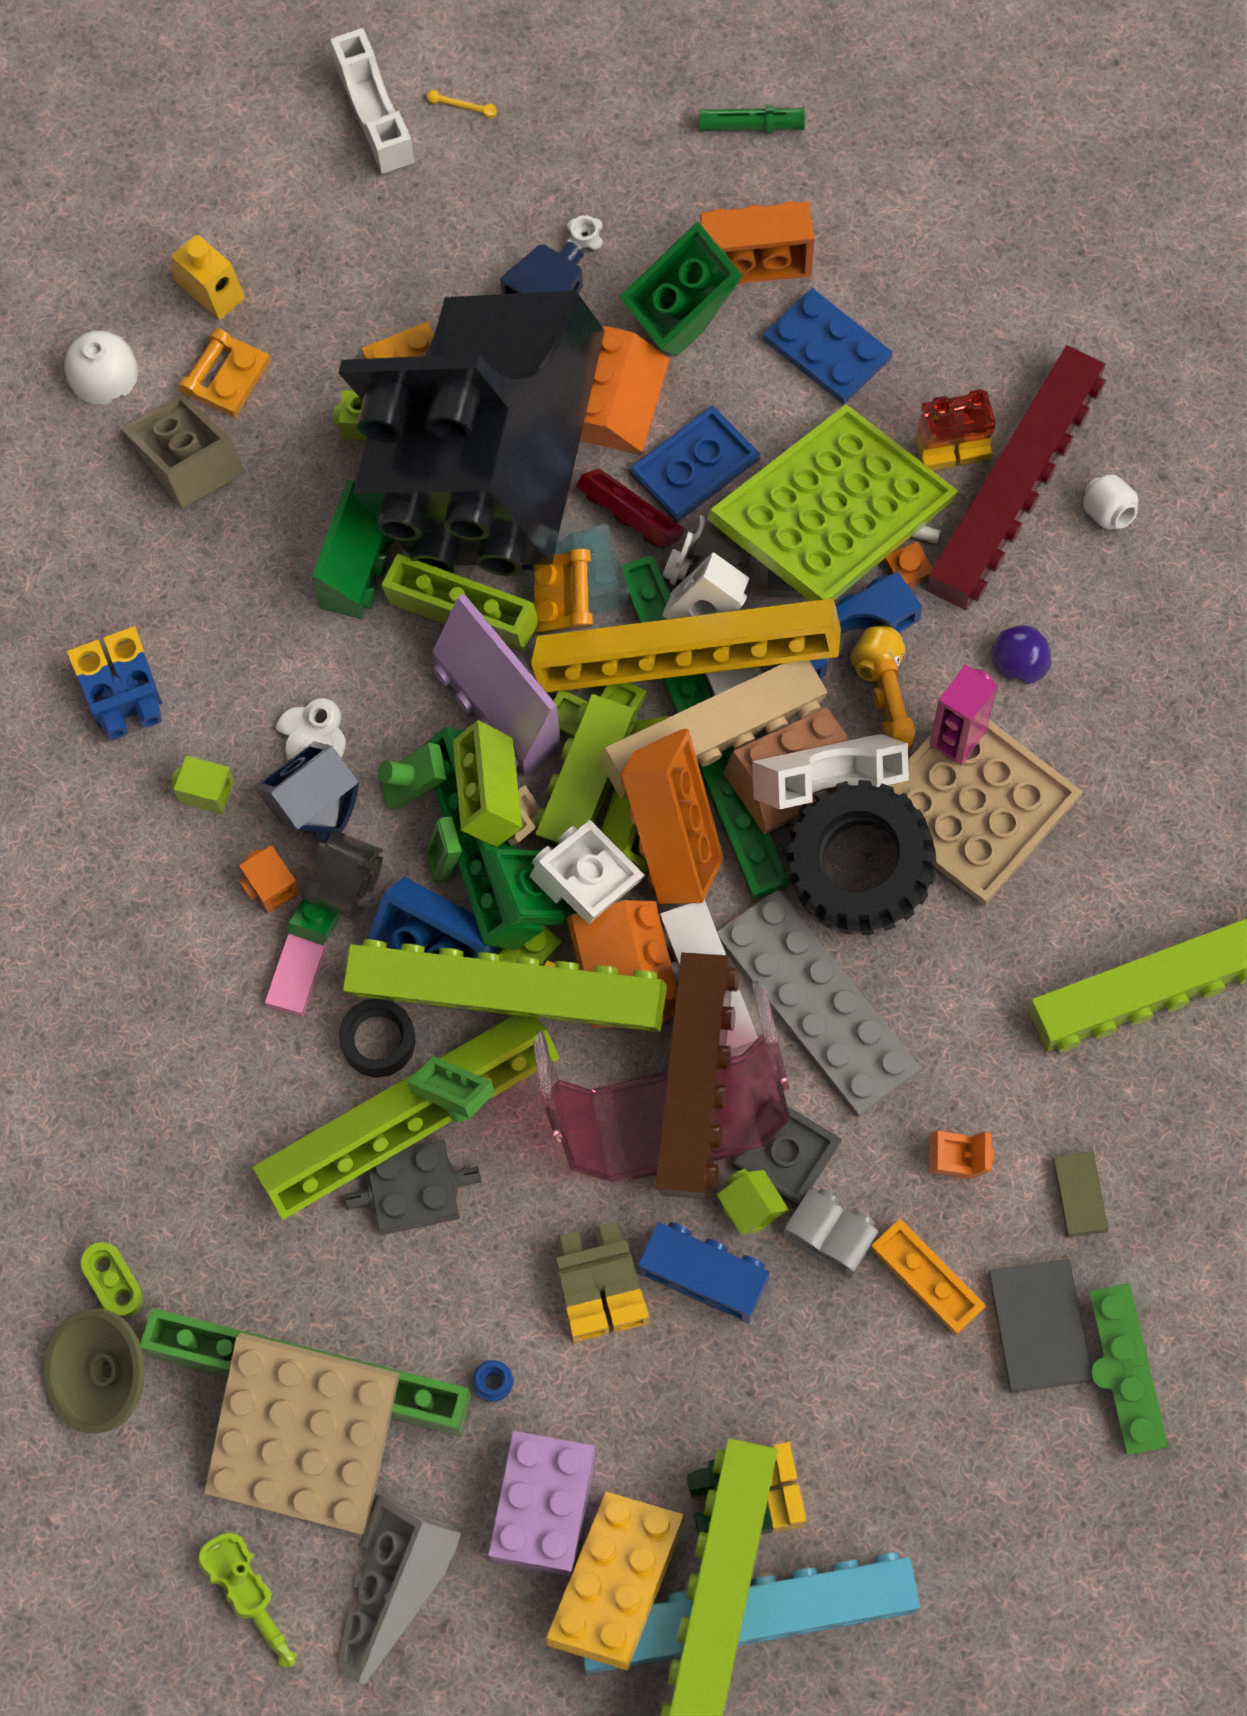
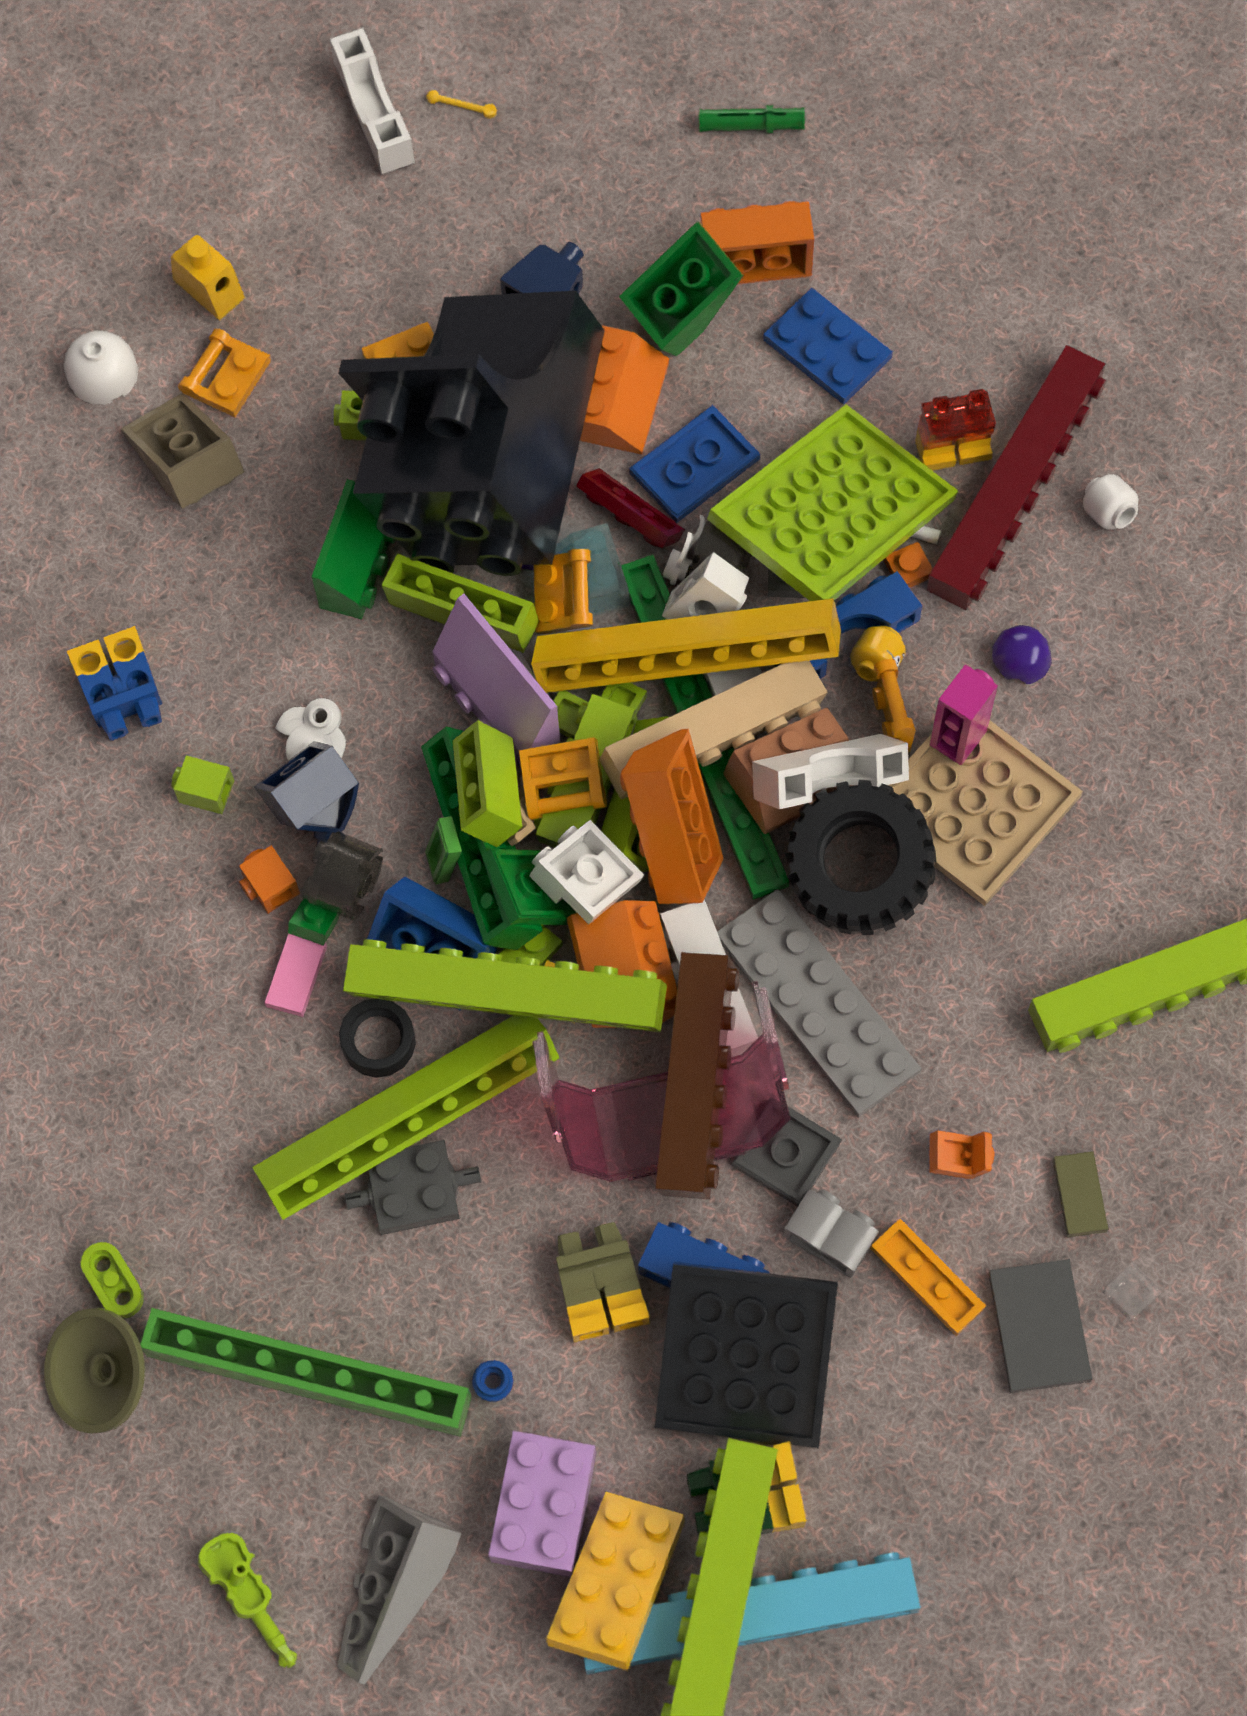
tan plate [204,1333,400,1535] -> none
bright green tile [378,743,447,810] -> none
bright green tile [407,1056,495,1122] -> none
white plate [567,215,603,250] -> none
lime brick [717,1169,789,1235] -> none
bright green hinge [1089,1283,1169,1455] -> none
none -> light orange plate [519,737,607,820]
none -> black plate [655,1262,838,1448]

